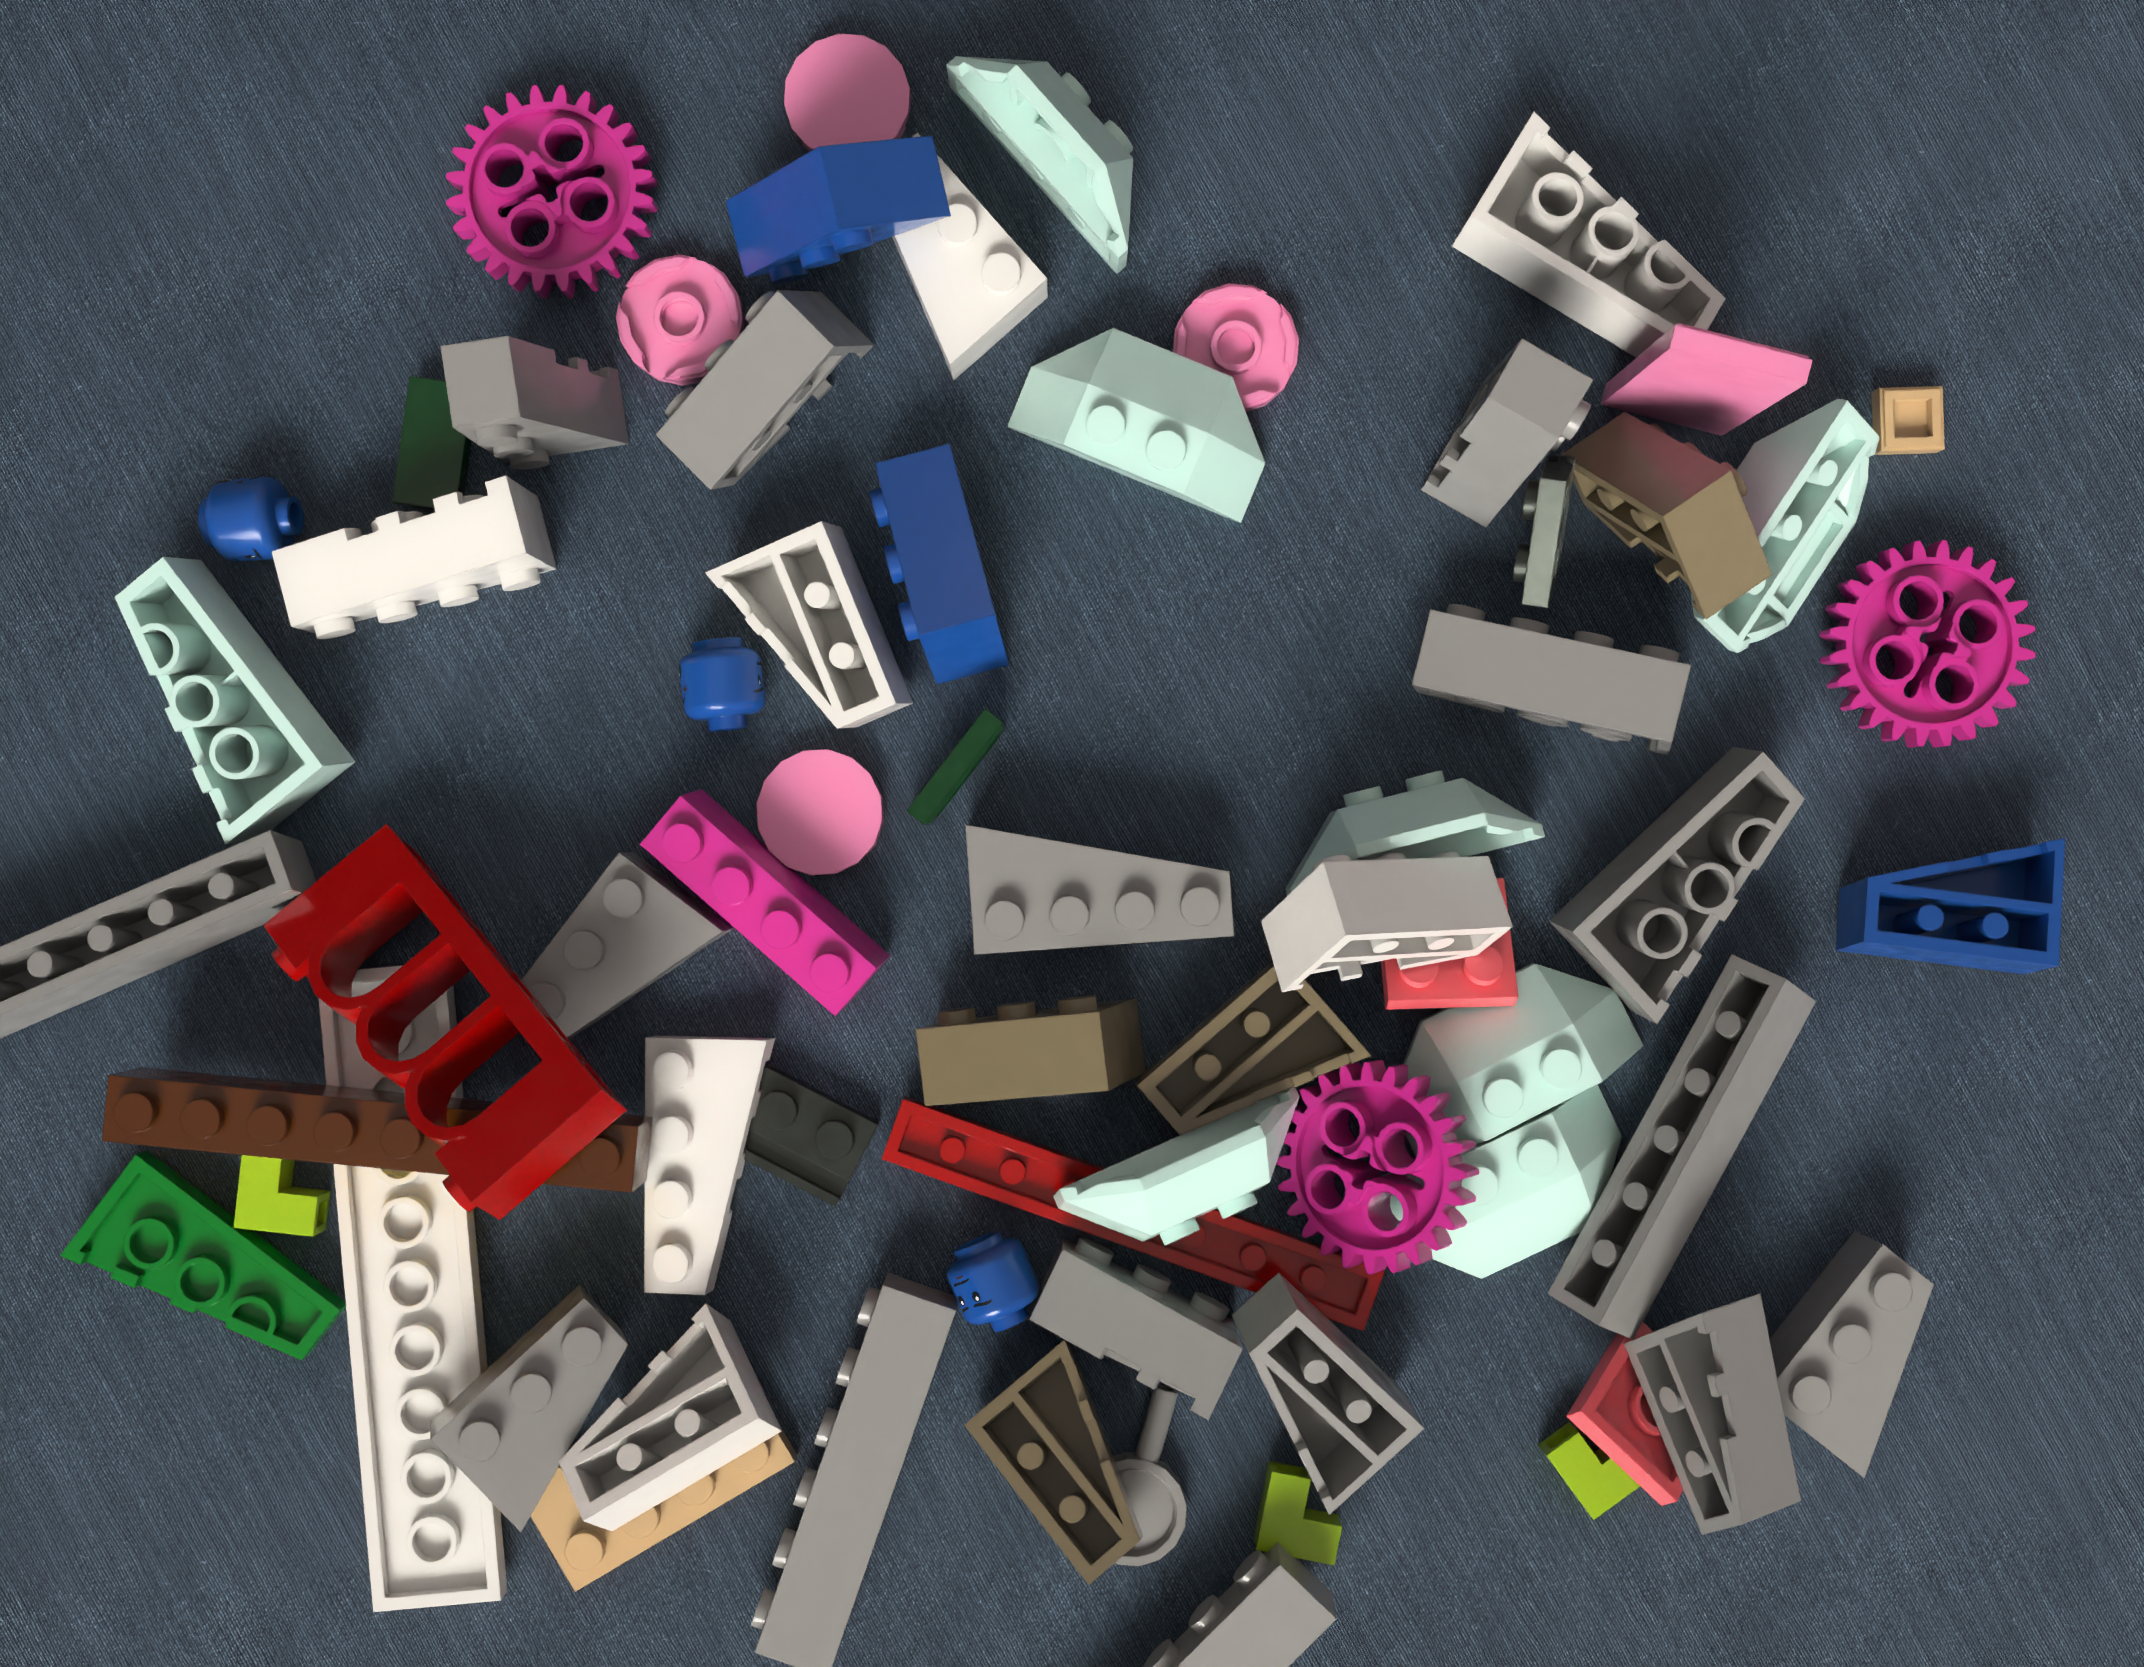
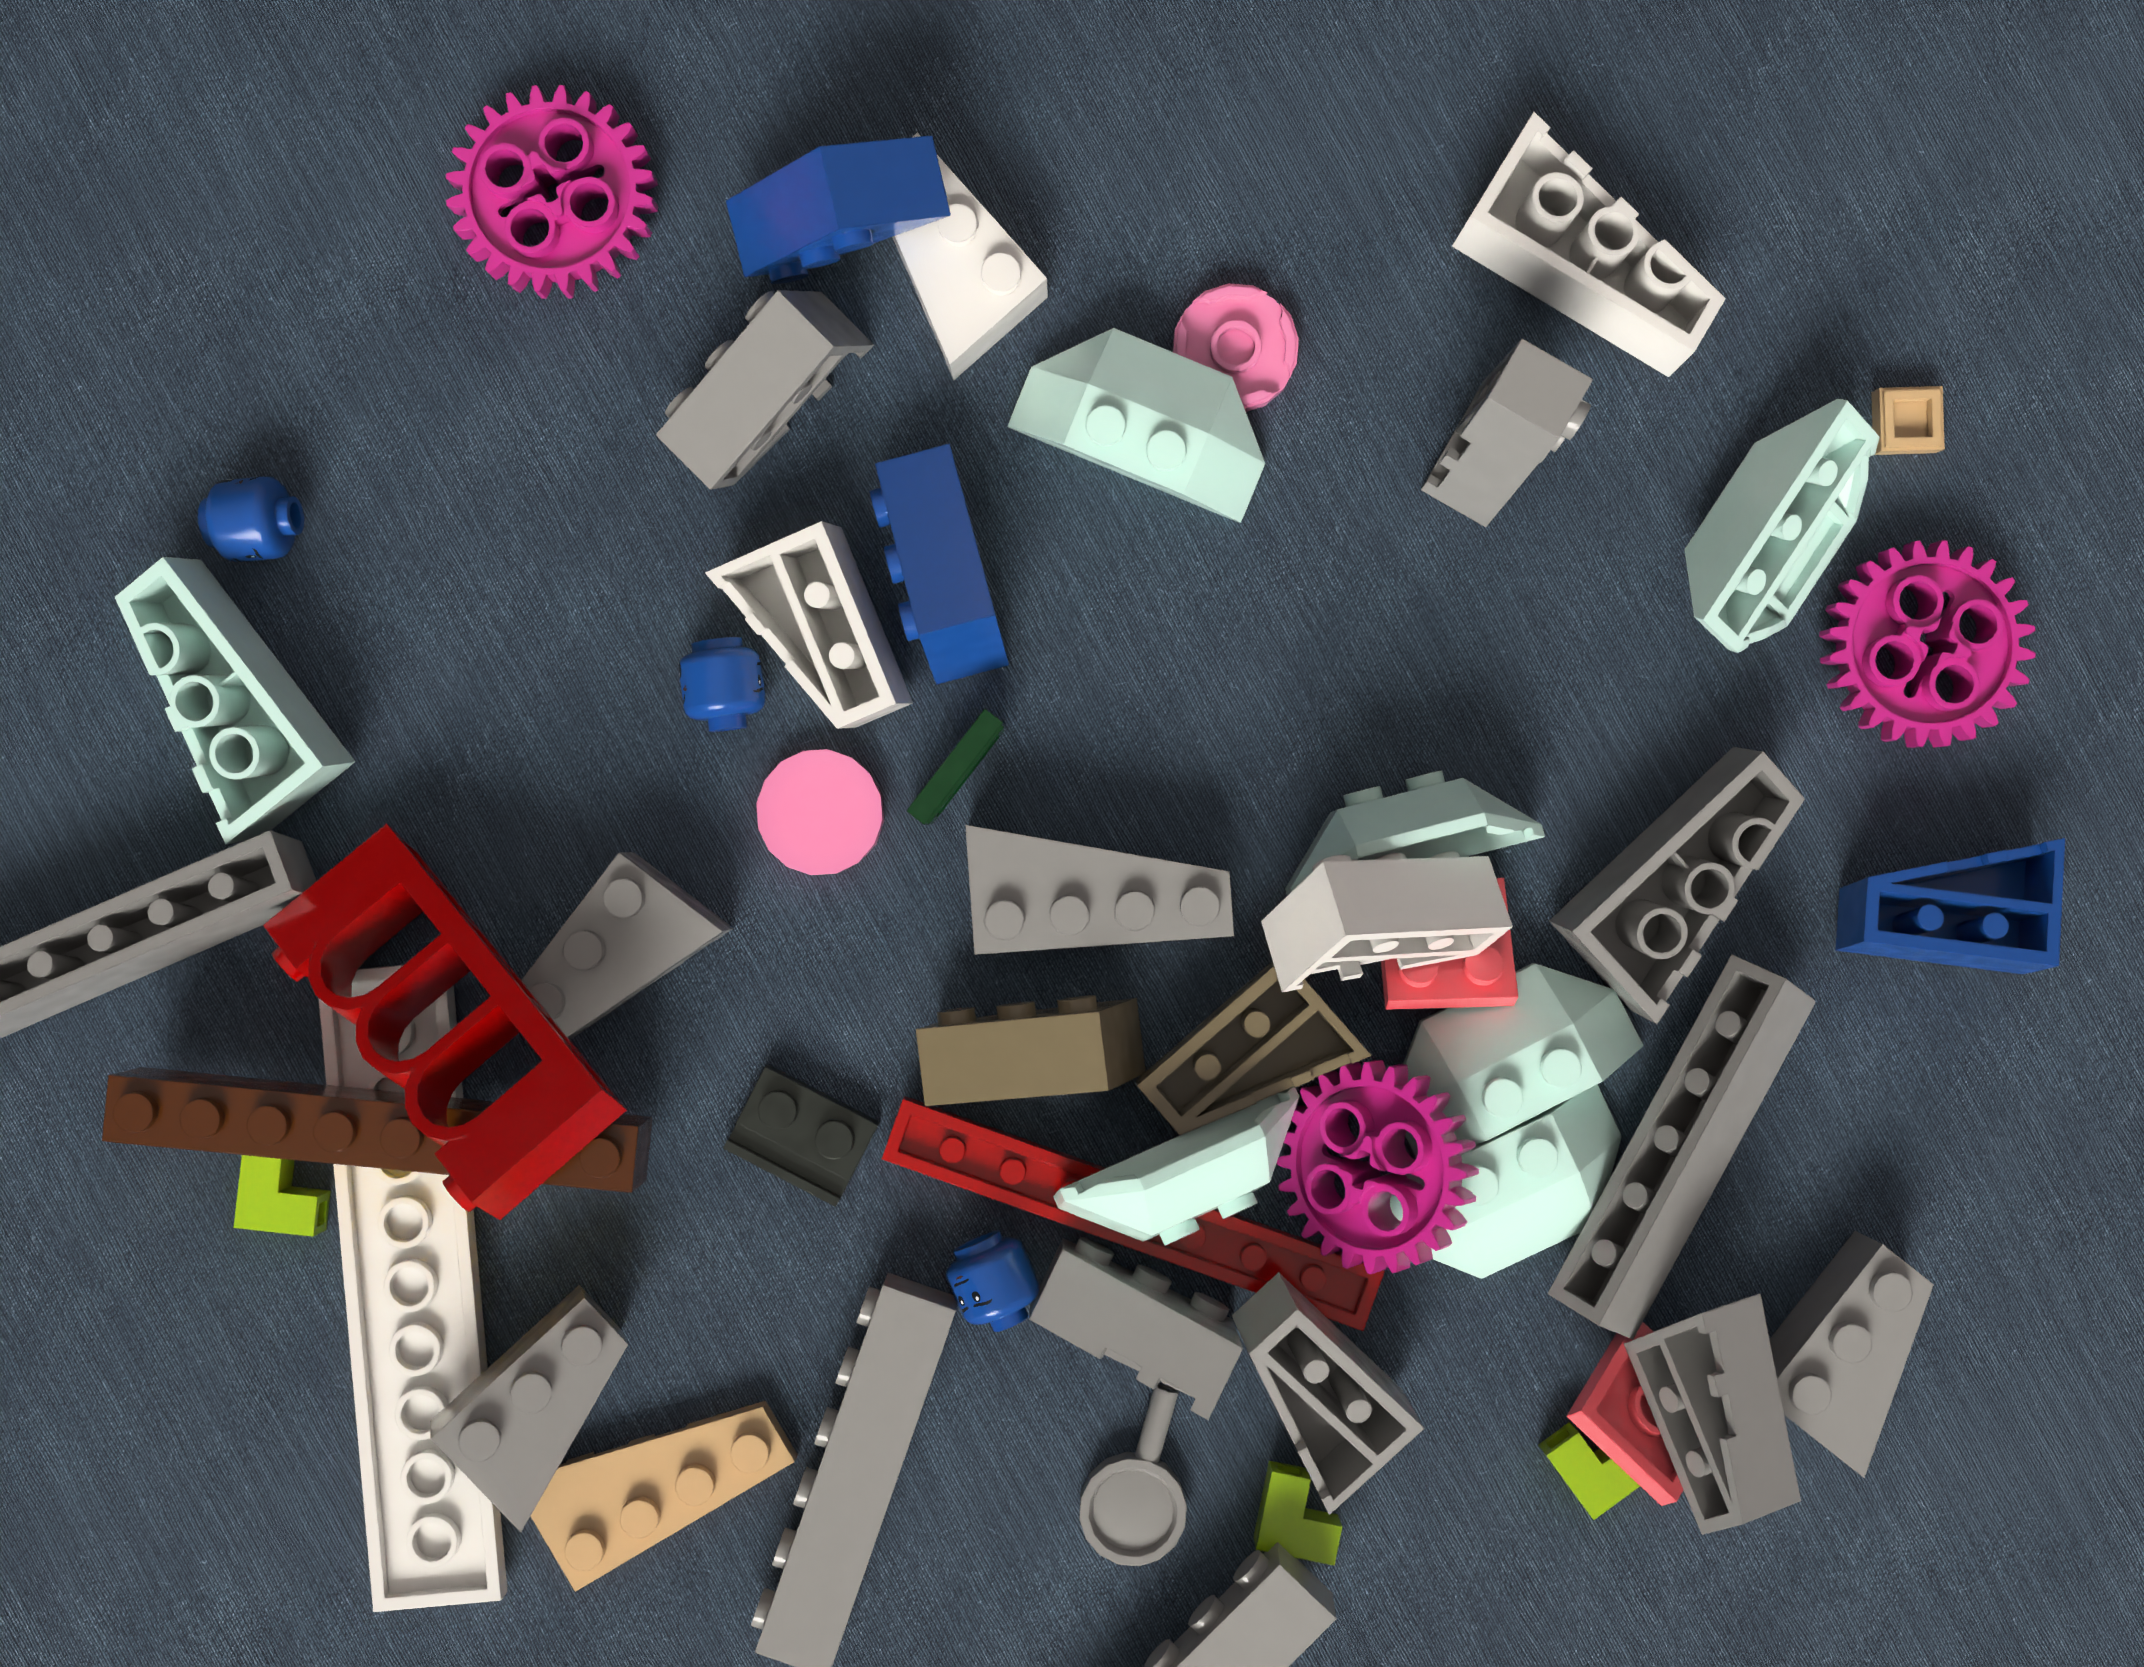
green wing [60,1150,346,1361] -> none
white wedge [272,476,557,639] -> none
dark green tile [392,376,472,510] -> none
light grey wedge [440,336,629,470] -> none
white wedge [558,1304,782,1531] -> none
bright pink tile [616,254,746,386] -> none
dark pink brick [640,789,891,1016] -> none
white wing [644,1036,775,1295] -> none
bright pink tile [784,34,911,152] -> none
light aqua wedge [946,56,1133,274] -> none
dark tan wedge [964,1340,1143,1585] -> none
light grey wedge [1412,604,1691,755] -> none
plate [1513,454,1576,608] -> none
dark tan wedge [1561,412,1772,620] -> none
bright pink tile [1601,323,1813,436] -> none

